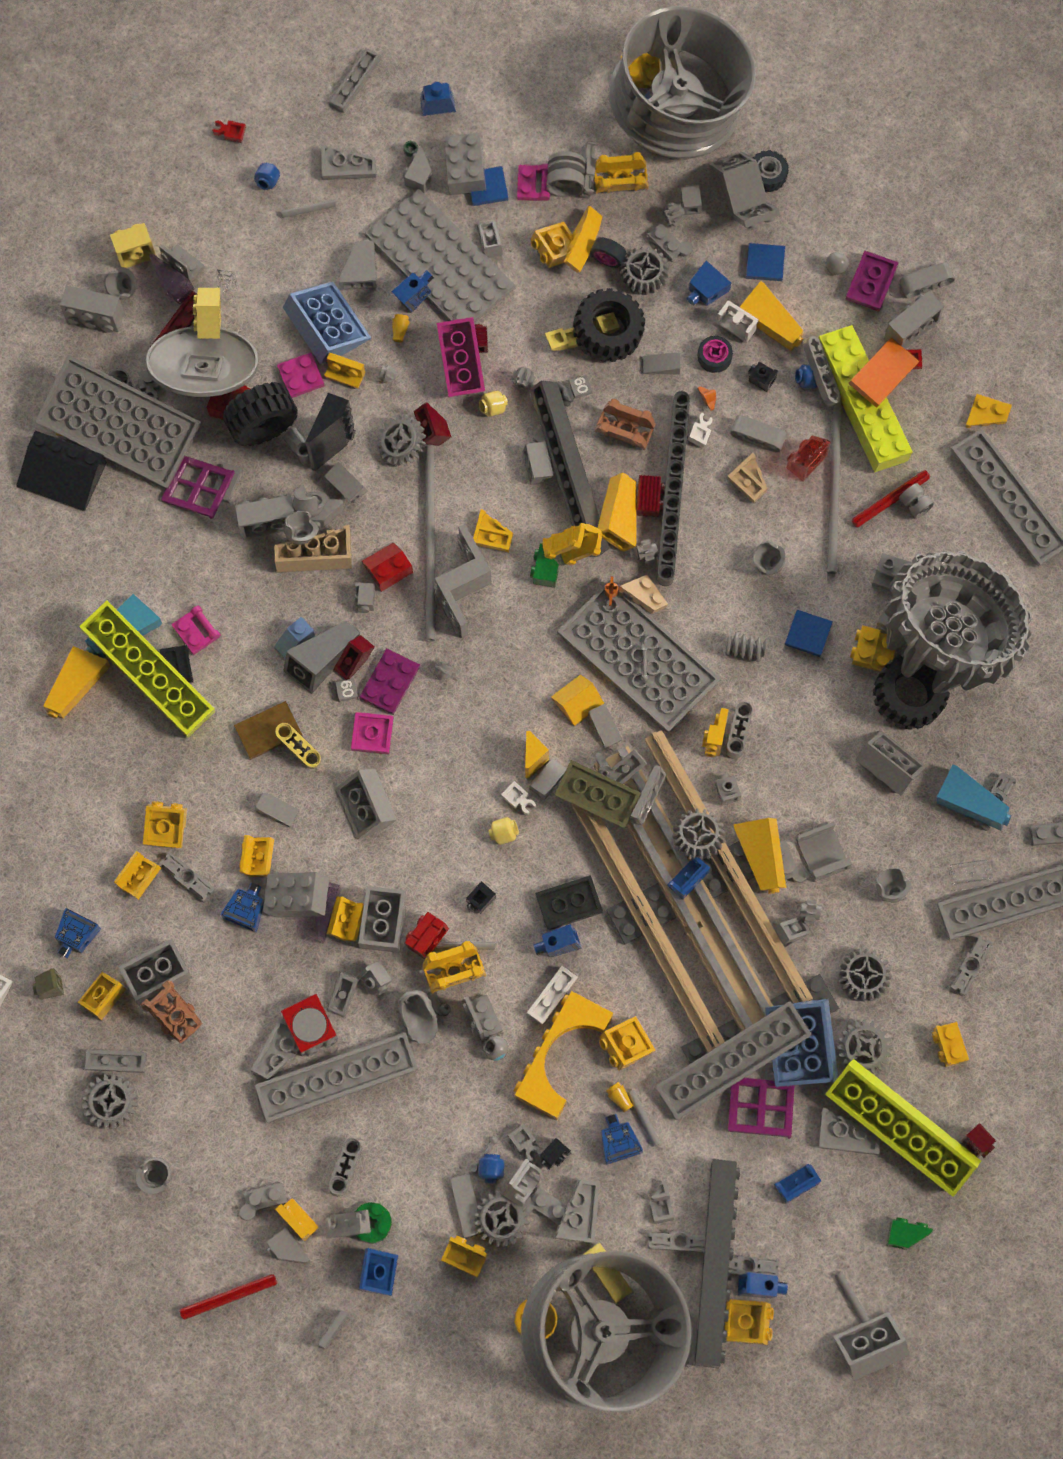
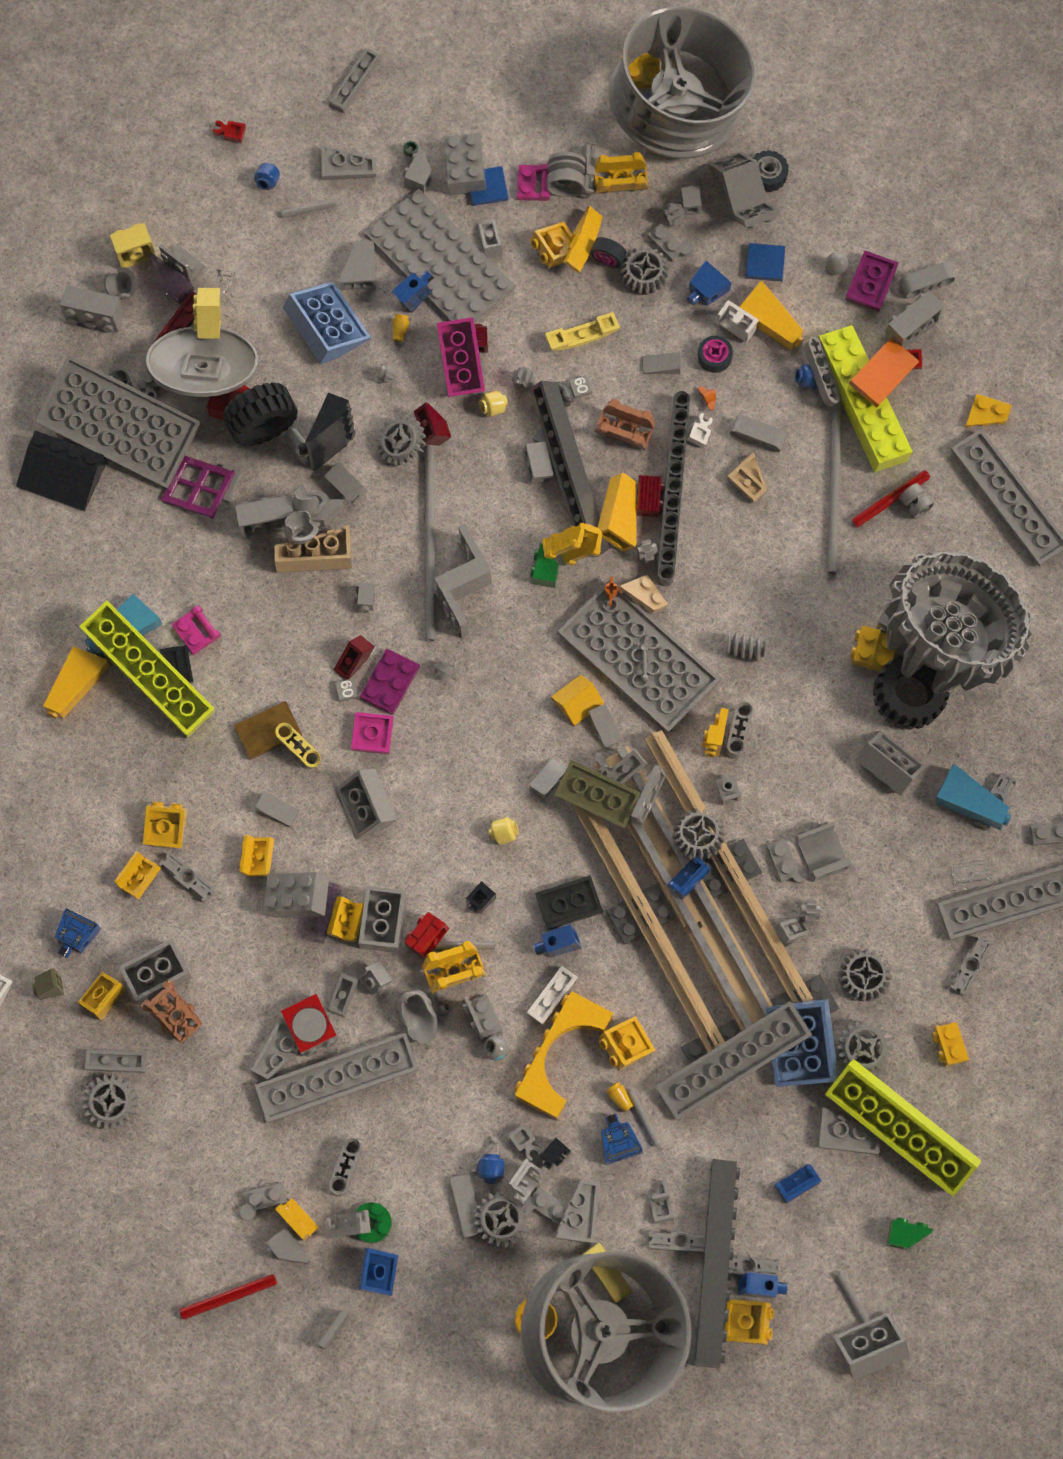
light grey helmet [135,1157,172,1195] -> none
torso [221,882,264,932] -> none
medium blue slope [274,617,315,659] -> none
dark pink plate [277,352,325,398] -> none
slope [283,621,360,694] -> none
yellow bracket [325,352,365,389] -> none
red slope [362,542,413,592] -> none
blue torso [420,82,456,116] -> none
yellow bracket [441,1235,488,1278] -> none
yellow wing [473,509,513,552] -> none
white plate [501,781,536,816] -> none
yellow slope [525,731,549,778] -> none
black tyre [573,288,645,362] -> none
magenta window [728,1078,795,1139] -> none
yellow slope [733,818,786,894] -> none
black brick [748,362,778,392] -> none
light grey helmet [752,541,785,575] -> none
blue tile [785,609,833,657] -> none
clear red slope [786,435,831,482] -> none
light grey panel [872,553,913,591] -> none
light grey helmet [876,868,912,903] -> none
dark red brick [961,1123,996,1158] -> none

